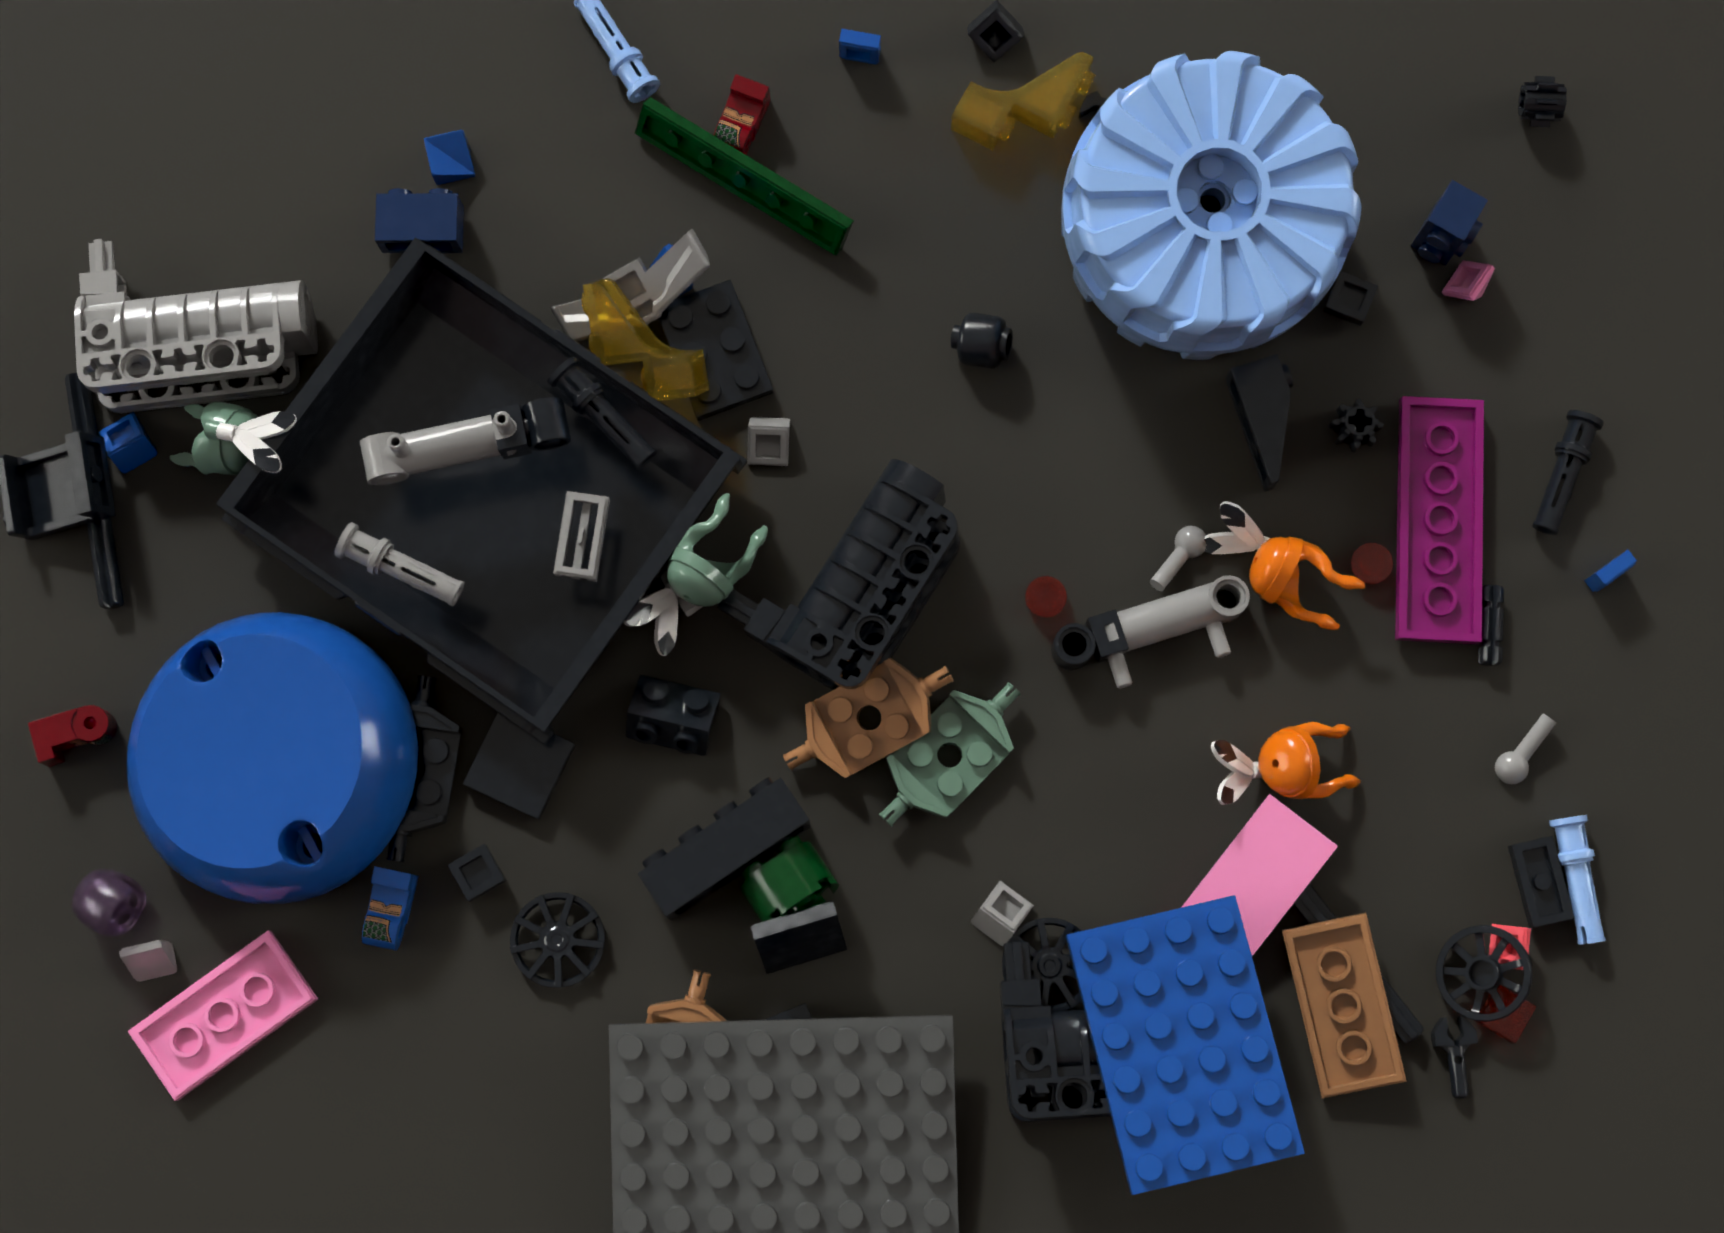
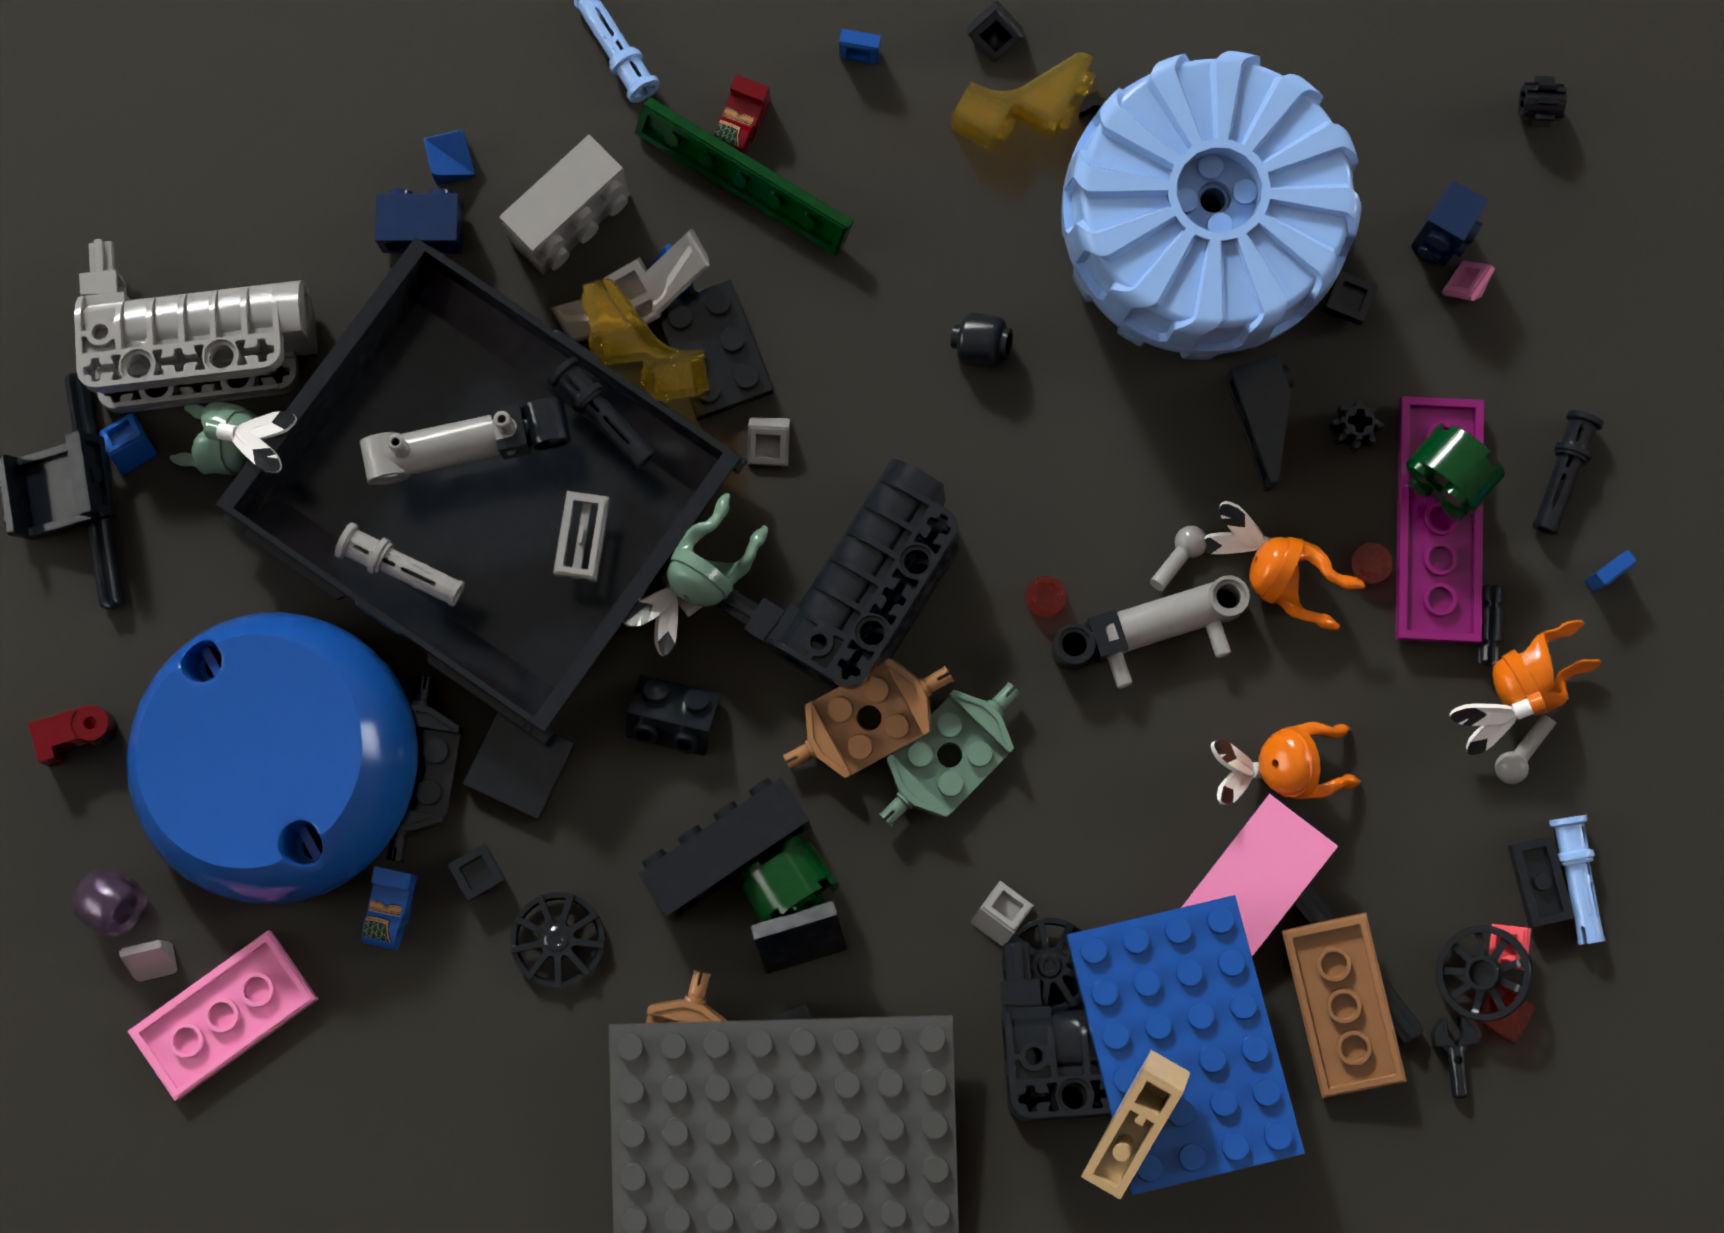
none -> light grey brick [499,134,630,275]
none -> tan slope [1081,1050,1190,1200]
none -> dark green brick [1406,423,1505,522]
none -> orange hair [1450,620,1602,755]

